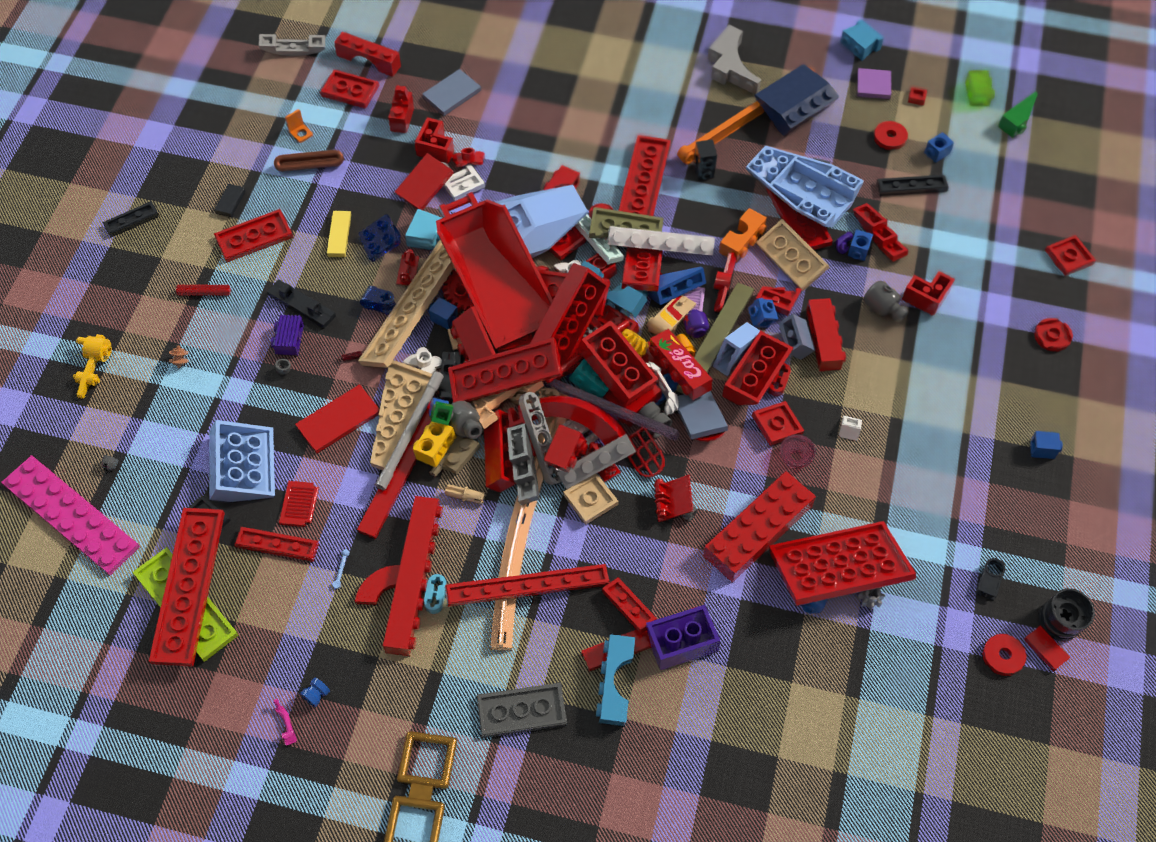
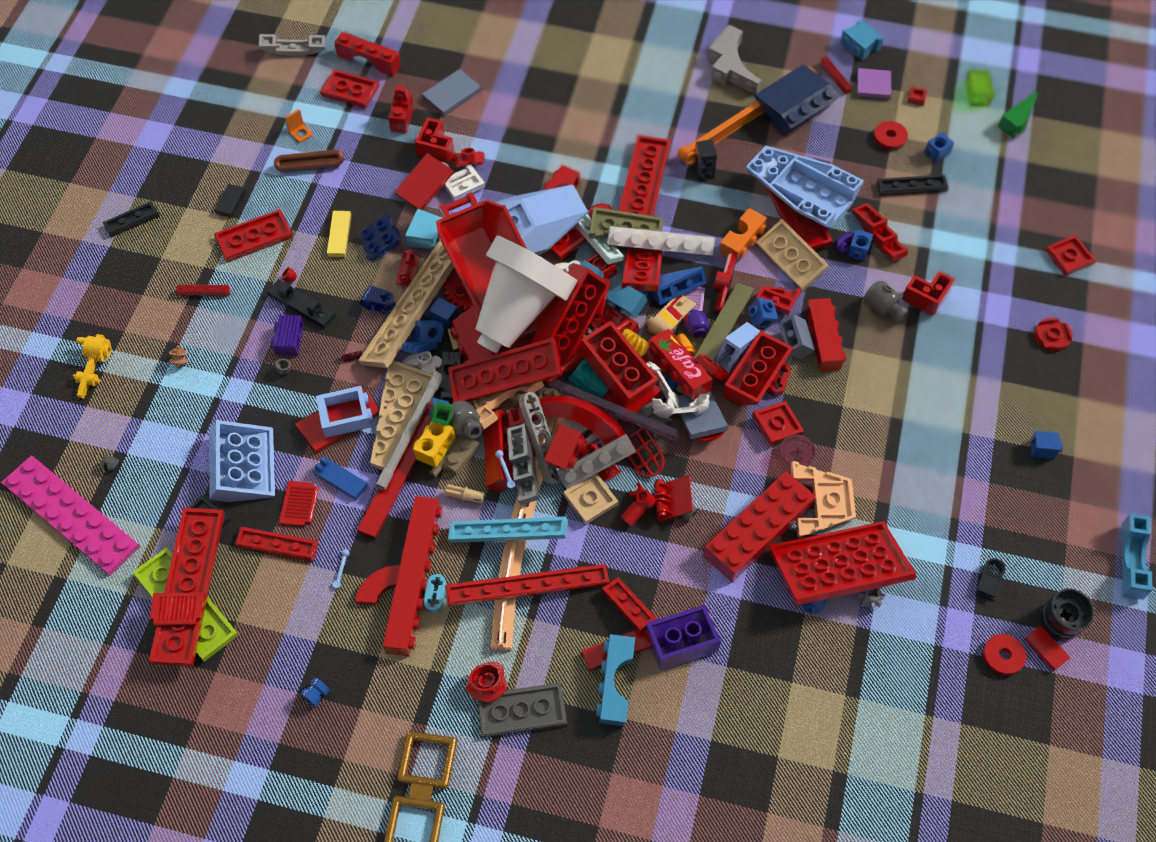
dark pink piece [273,699,297,746] -> none
white slope [839,416,862,441] -> none
none -> red window [150,592,204,626]
none -> red hinge [281,267,297,283]
none -> blue hinge [313,457,368,500]
none -> light blue window [316,386,373,438]
none -> blue tile [402,340,438,354]
none -> blue brick [414,320,444,343]
none -> medium azure plate [448,516,568,543]
none -> red hat [465,662,507,703]
none -> white cone [475,235,578,353]
none -> light blue hinge [496,450,515,489]
none -> red bar [621,483,656,526]
none -> white piece [652,394,710,419]
none -> red tile [695,353,731,383]
none -> light nougat wing [790,461,856,538]
none -> red axle [820,56,852,94]
none -> dark azure arch [1121,513,1152,600]

